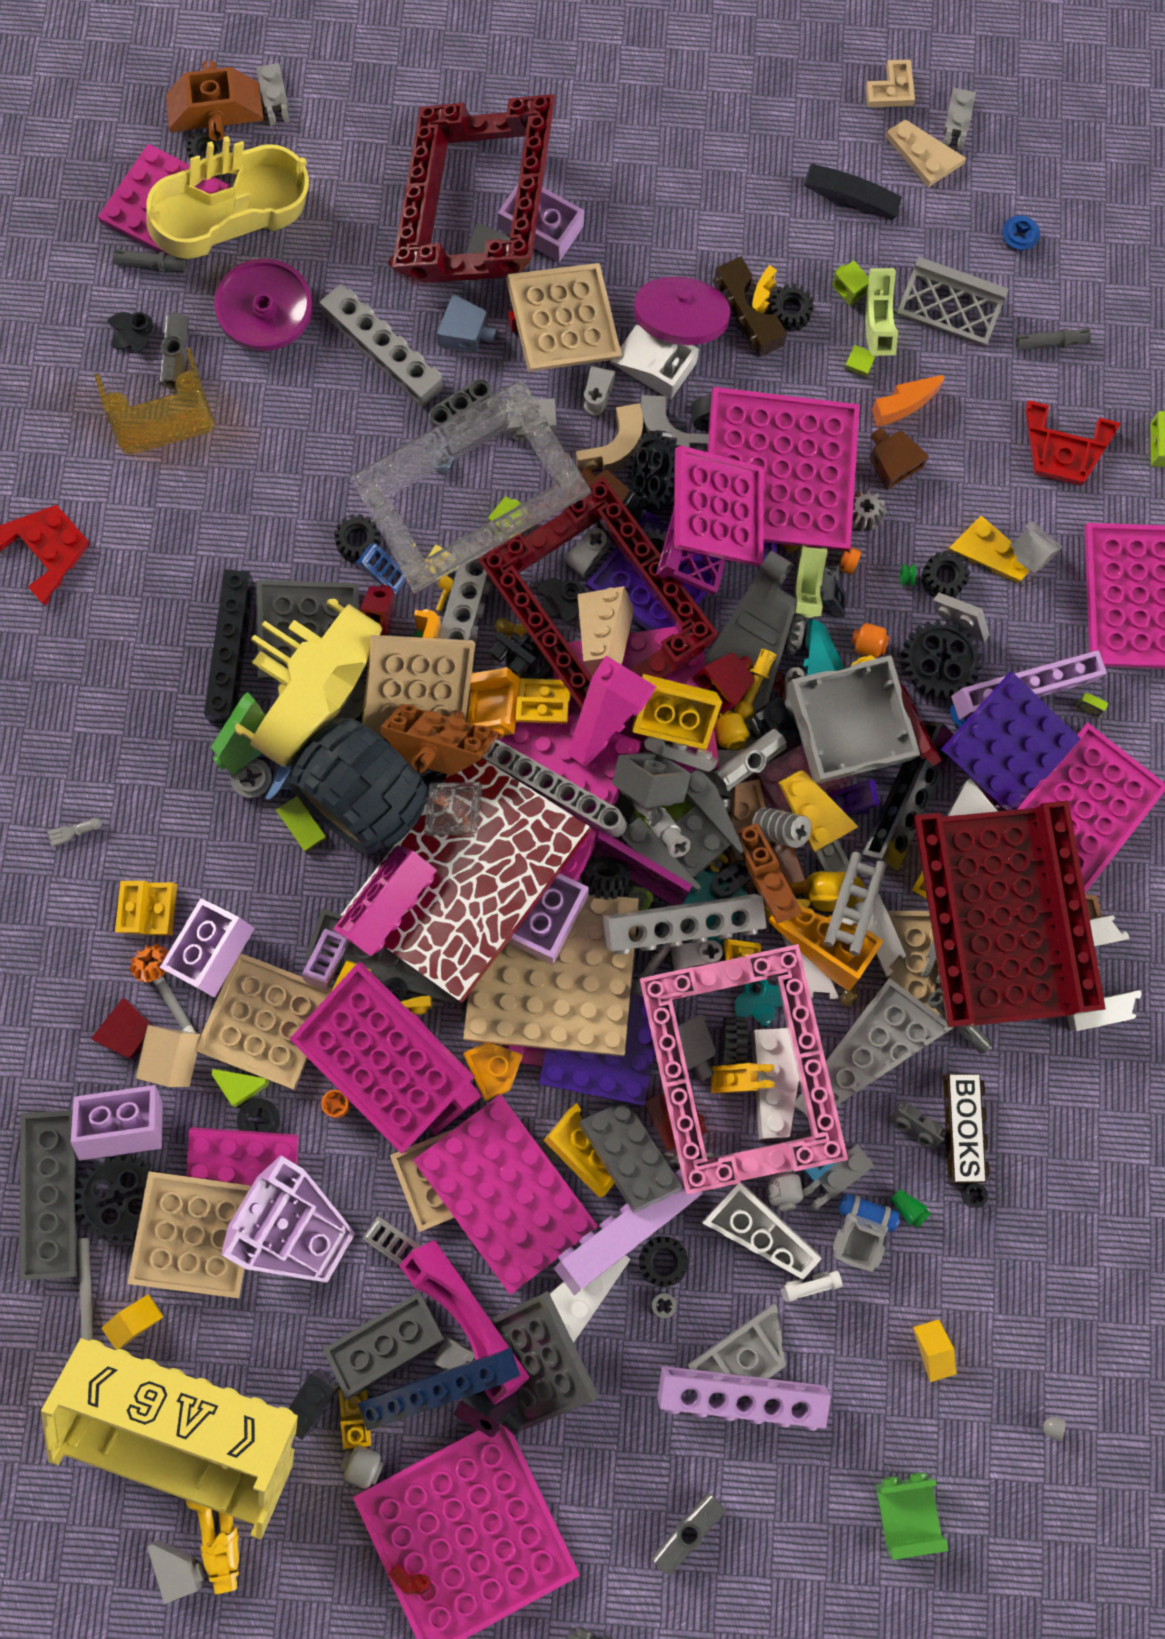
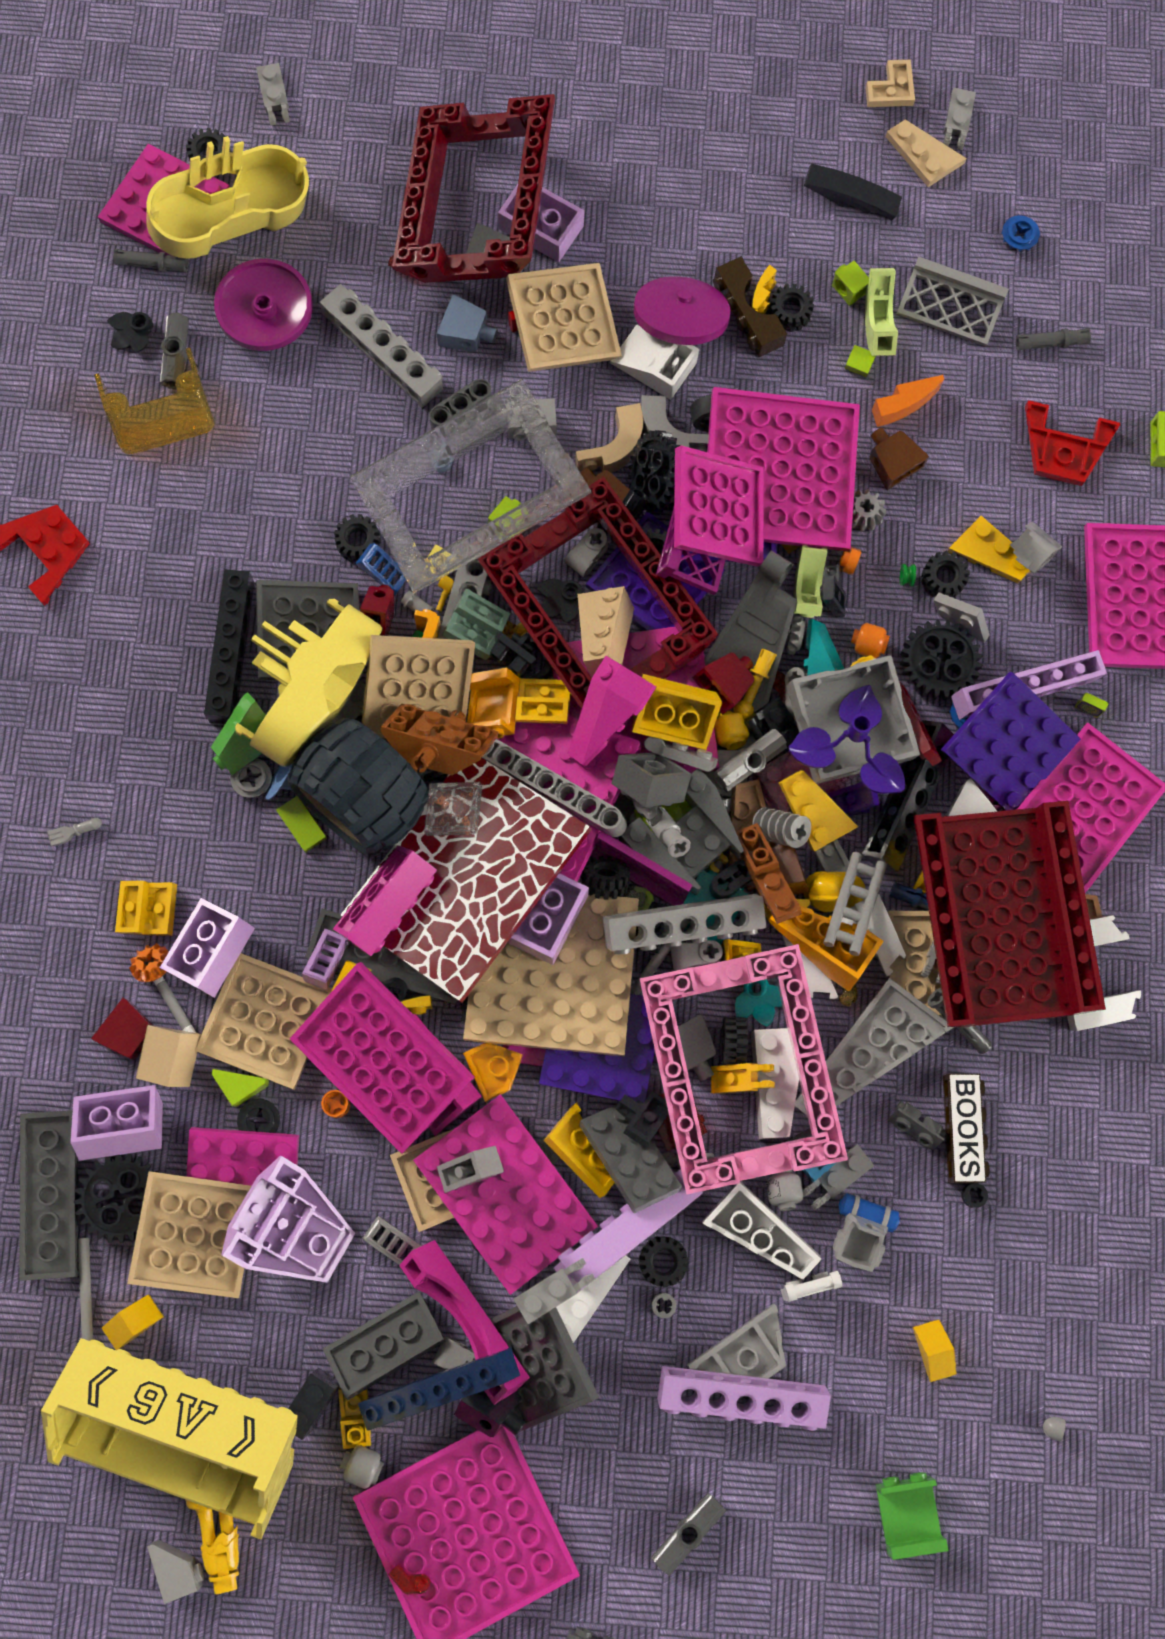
dark orange slope [166,60,264,141] -> none
light grey piece [584,366,616,416] -> none
green cone [890,1189,931,1229] -> none
none -> light grey pin [401,590,434,613]
none -> light grey slope [437,1146,504,1193]
none -> sand green slope [442,588,510,660]
none -> light grey hinge [513,1258,595,1324]
none -> black hinge [616,1091,669,1148]
none -> dark purple plant [789,685,905,794]
none -> dark blue pin [889,881,929,911]

